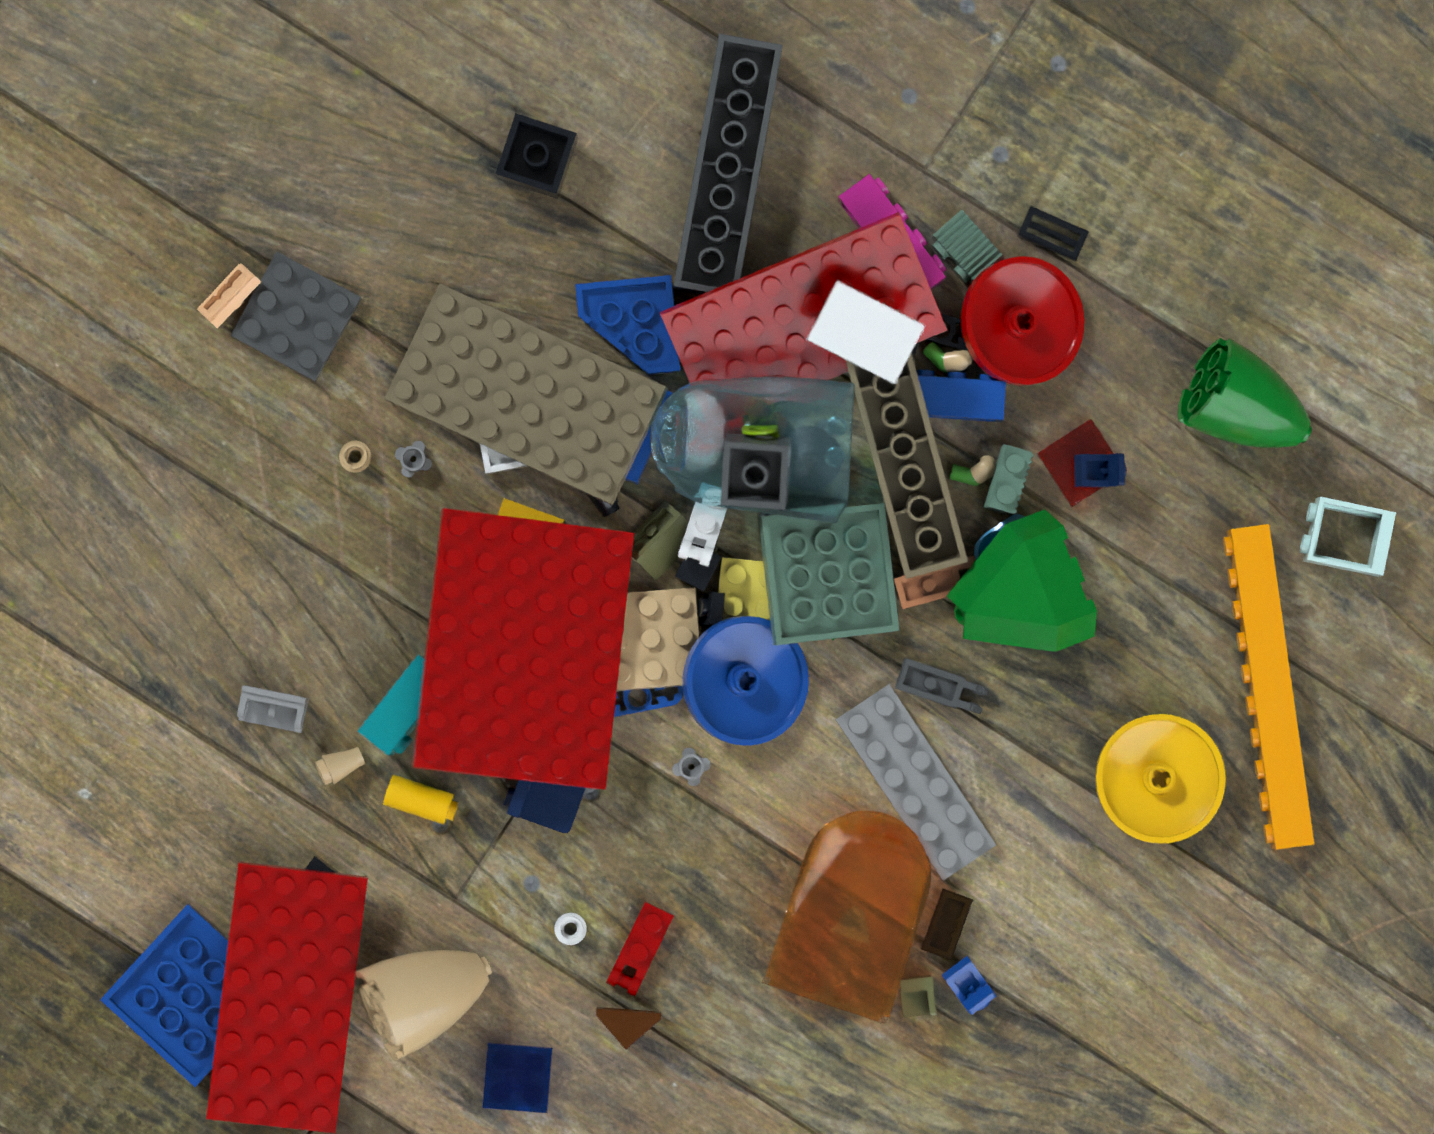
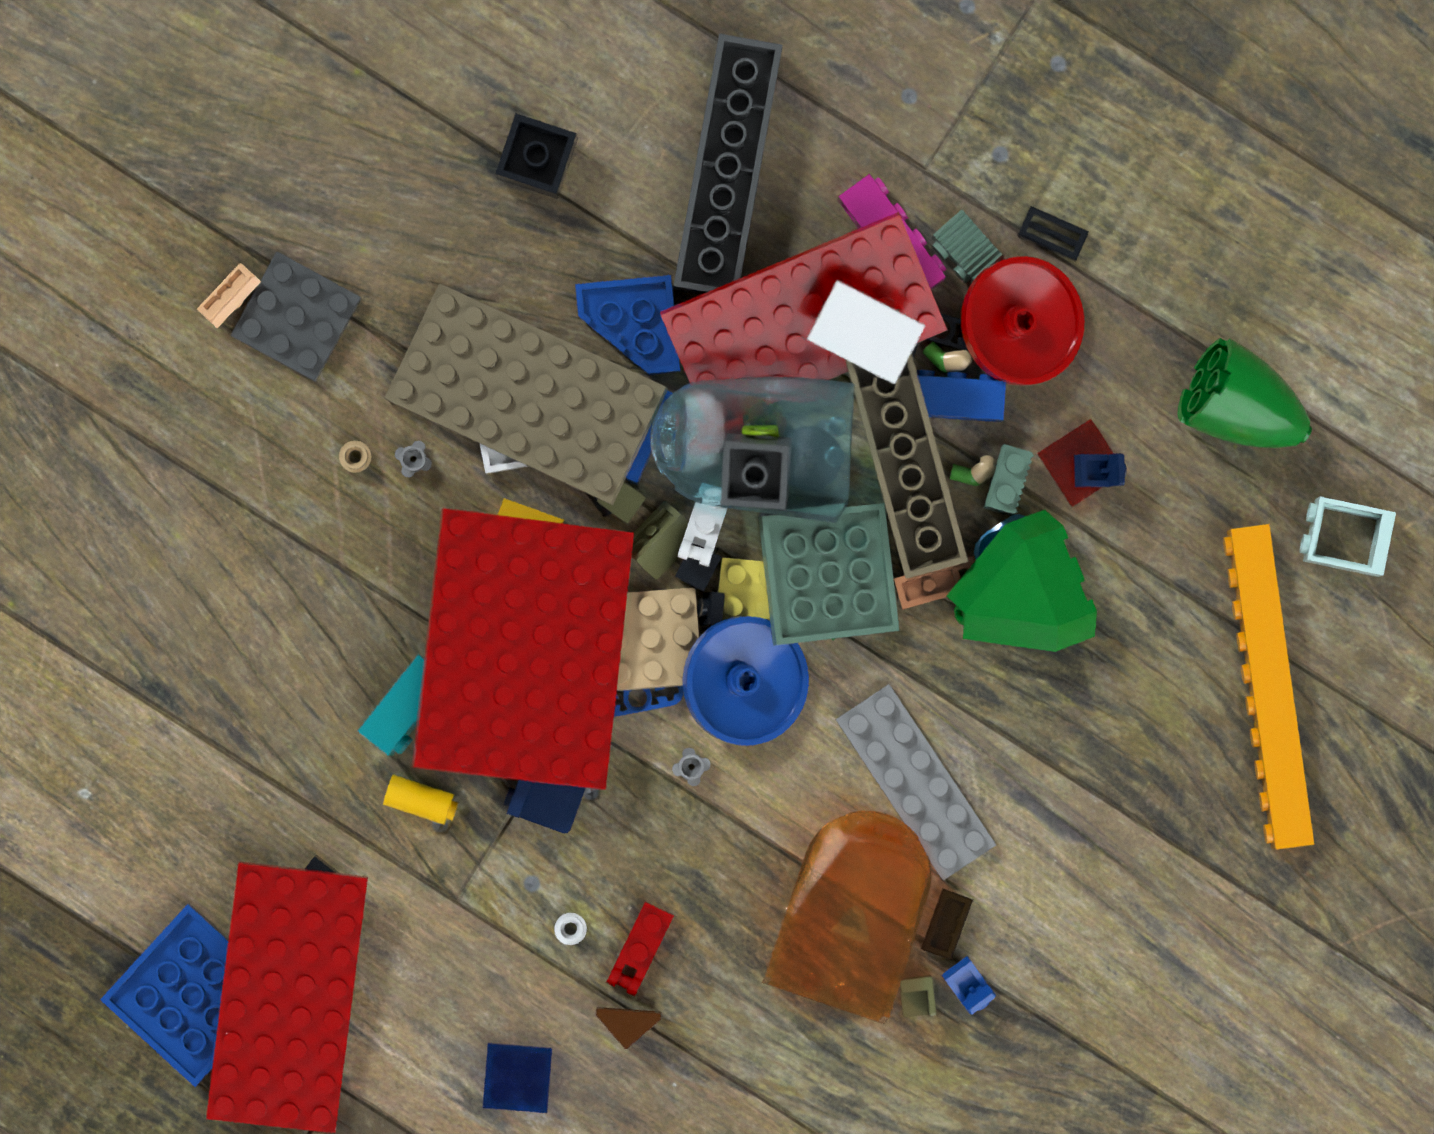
light grey hinge [237,685,309,733] -> none
tan cone [315,747,365,785] -> none
tan cylinder [356,950,492,1061] -> none
dark grey hinge [894,658,989,715] -> none
yellow dish [1095,714,1226,844] -> none
none -> olive panel [597,482,646,525]

